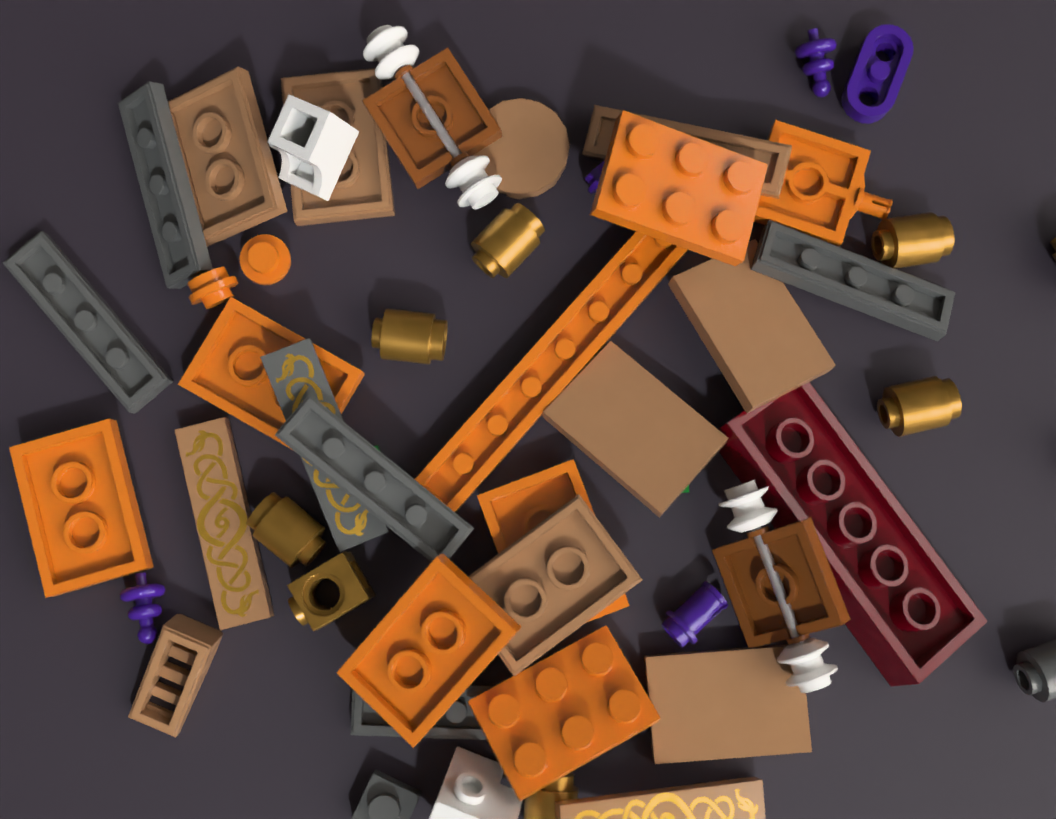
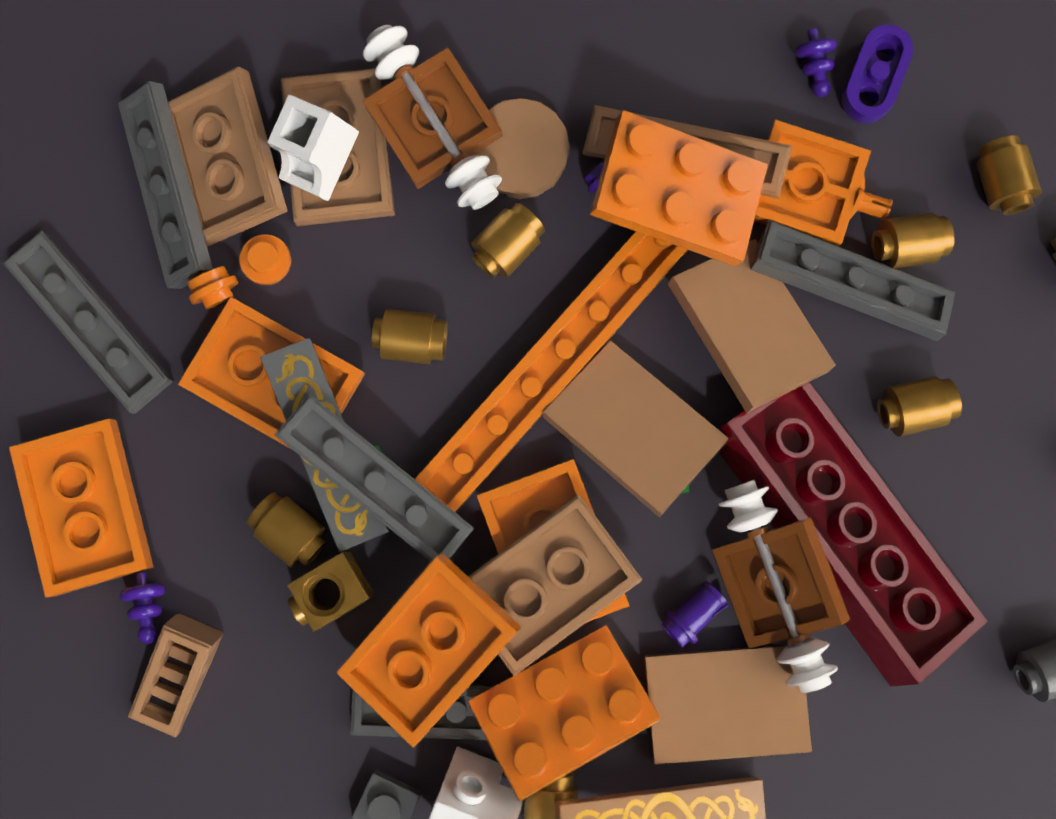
medium nougat tile [175,417,275,630] -> none
none -> pearl gold brick [976,135,1042,215]

